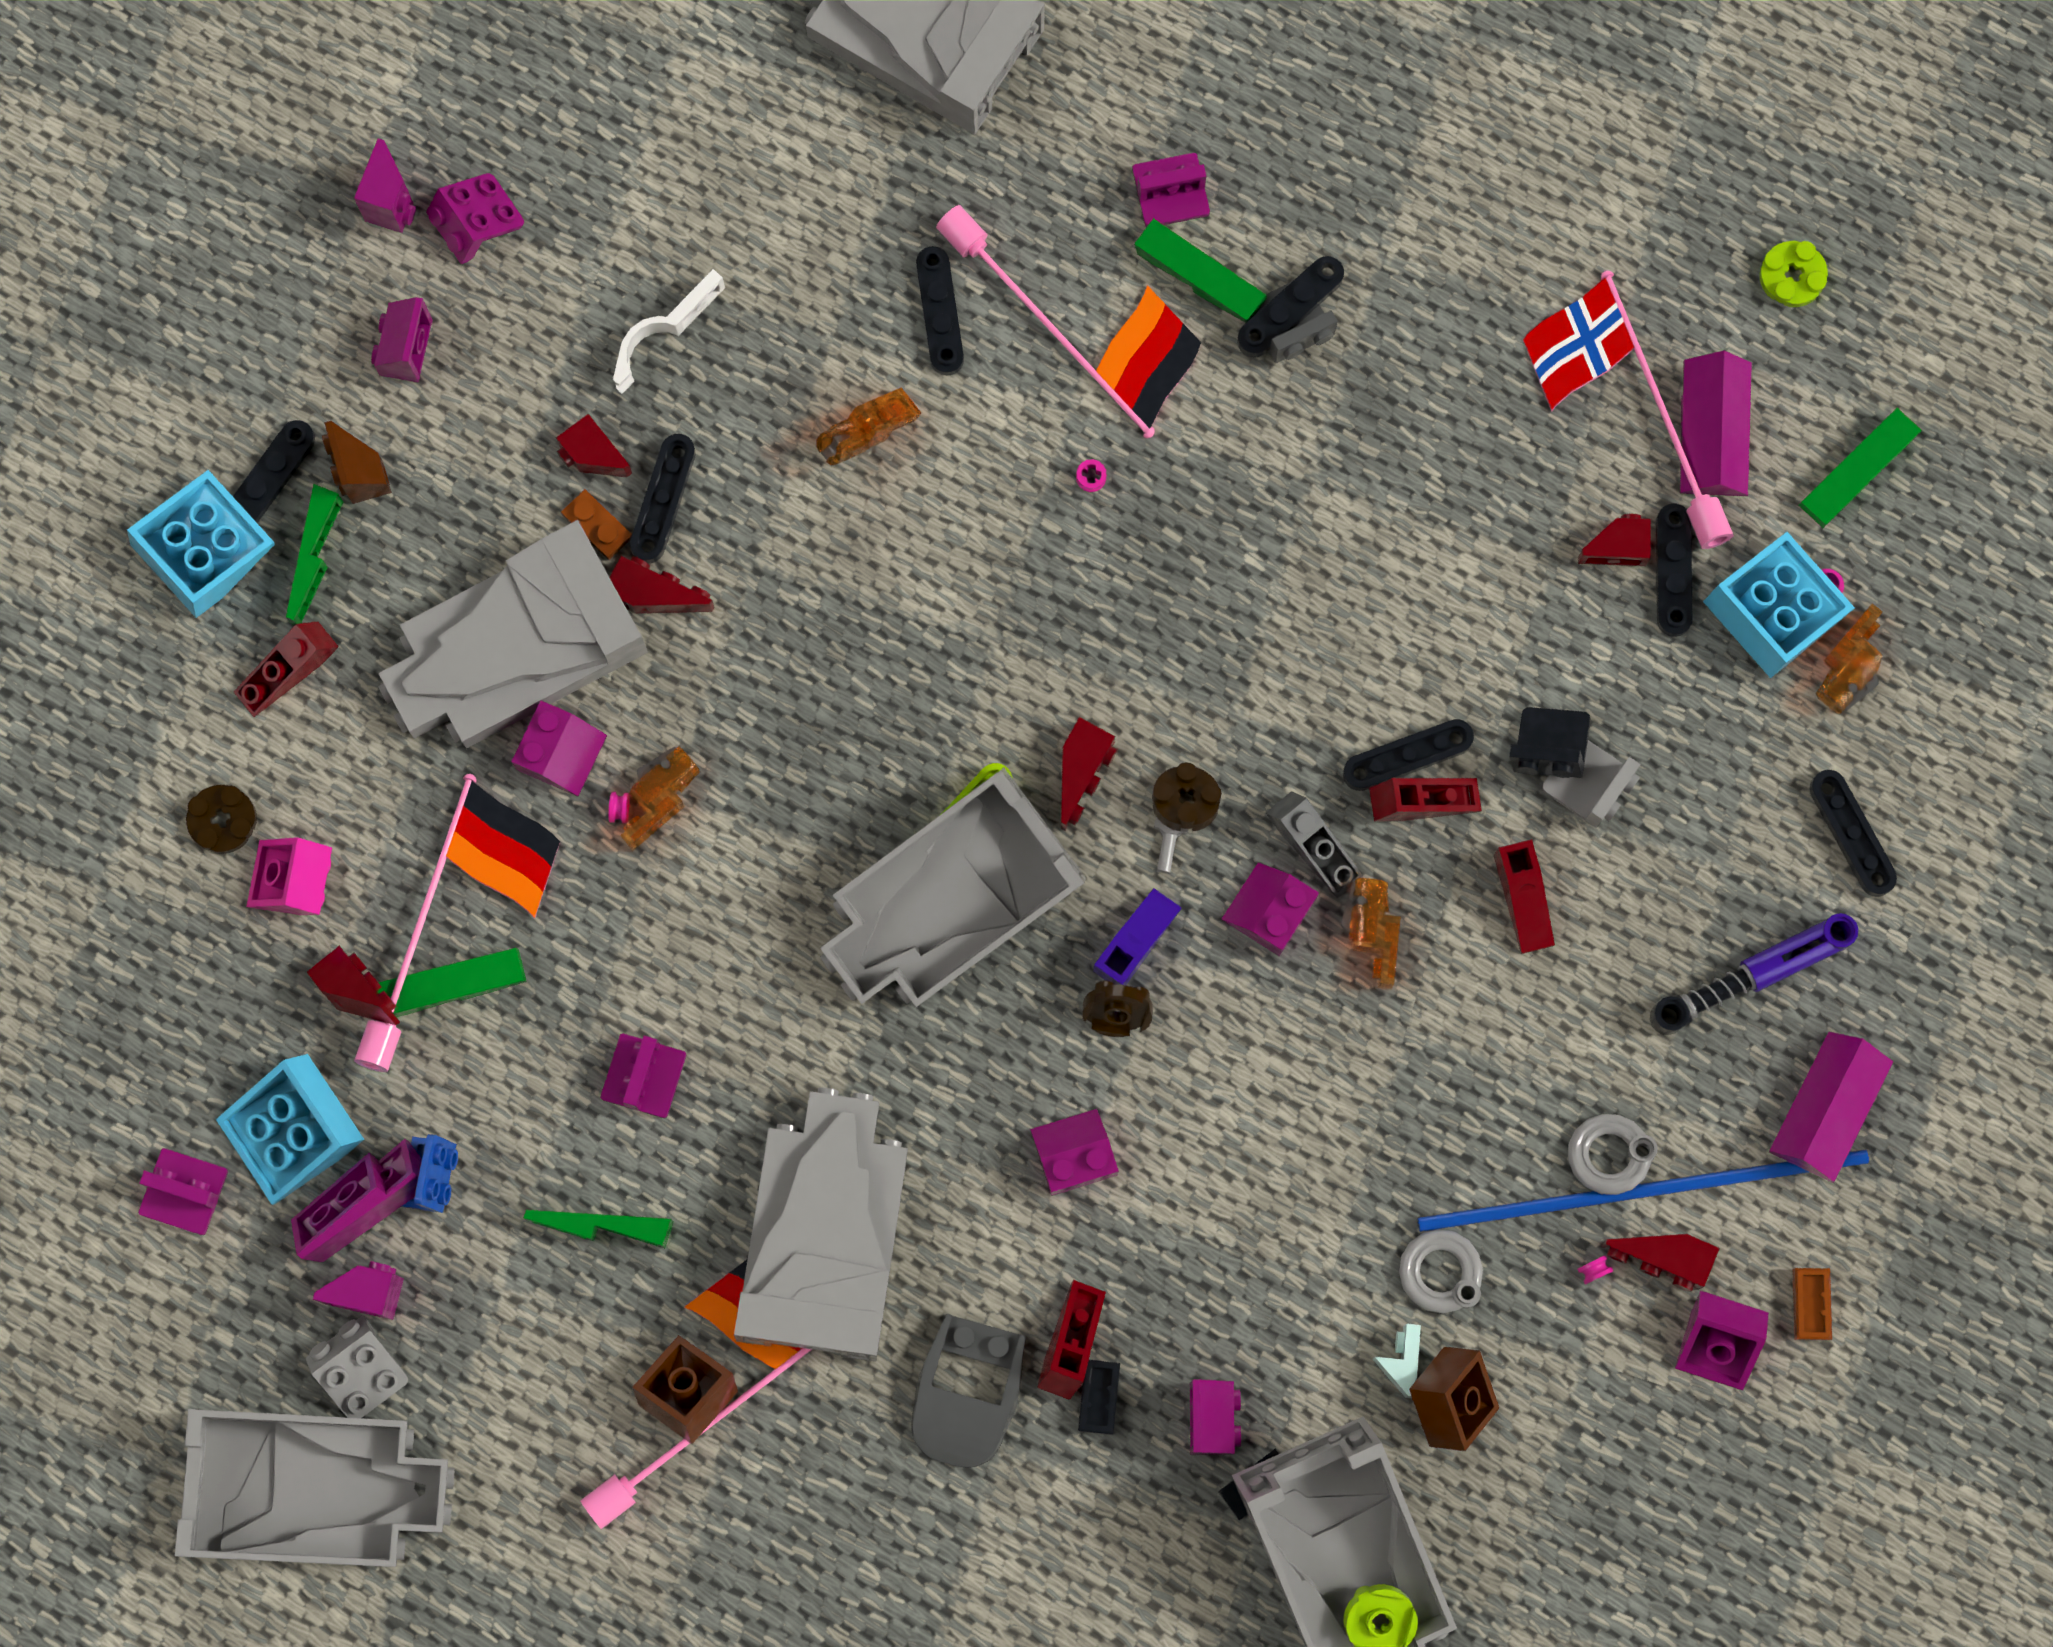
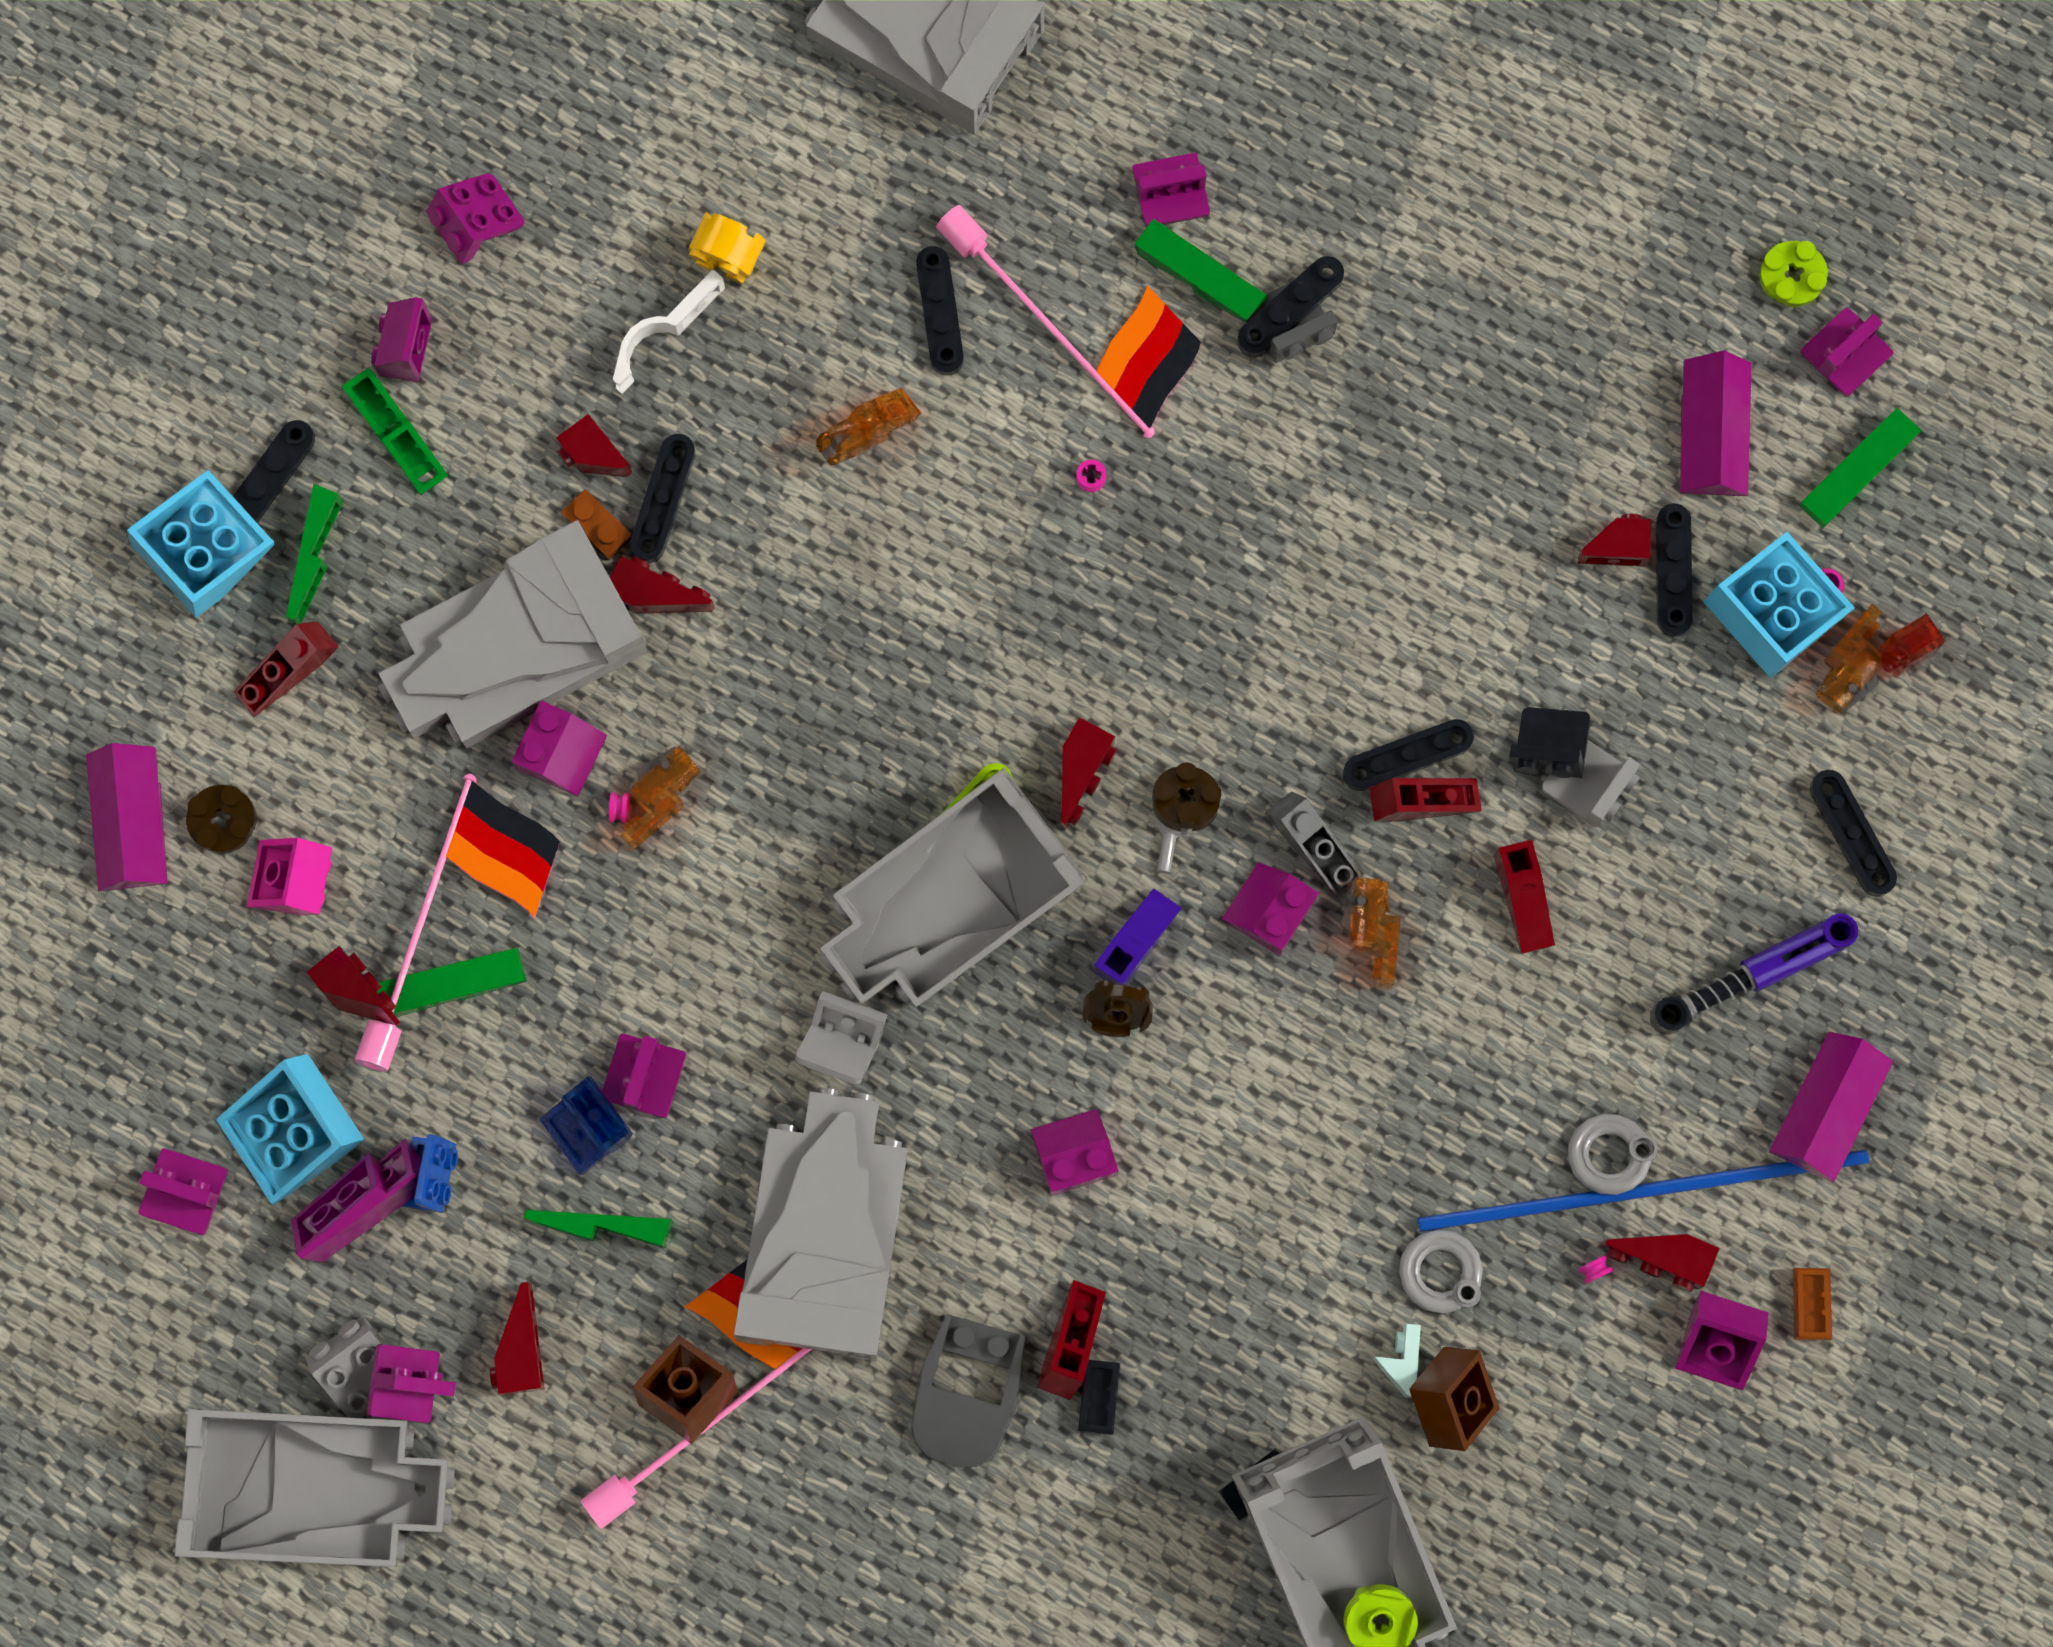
magenta slope [313,1261,404,1320] -> none
reddish brown slope [322,421,392,504] -> none
magenta slope [354,138,416,233] -> none
magenta slope [1190,1379,1241,1455] -> none
flag [1523,271,1734,549] -> none
none -> magenta slope [86,743,168,892]
none -> green slope [342,367,448,495]
none -> magenta bracket [367,1344,456,1423]
none -> dark red slope [490,1281,545,1396]
none -> clear blue brick [539,1076,633,1175]
none -> yellow brick [688,212,766,284]
none -> light grey bracket [795,991,888,1084]
none -> magenta bracket [1800,307,1894,397]
none -> clear red brick [1878,613,1946,678]

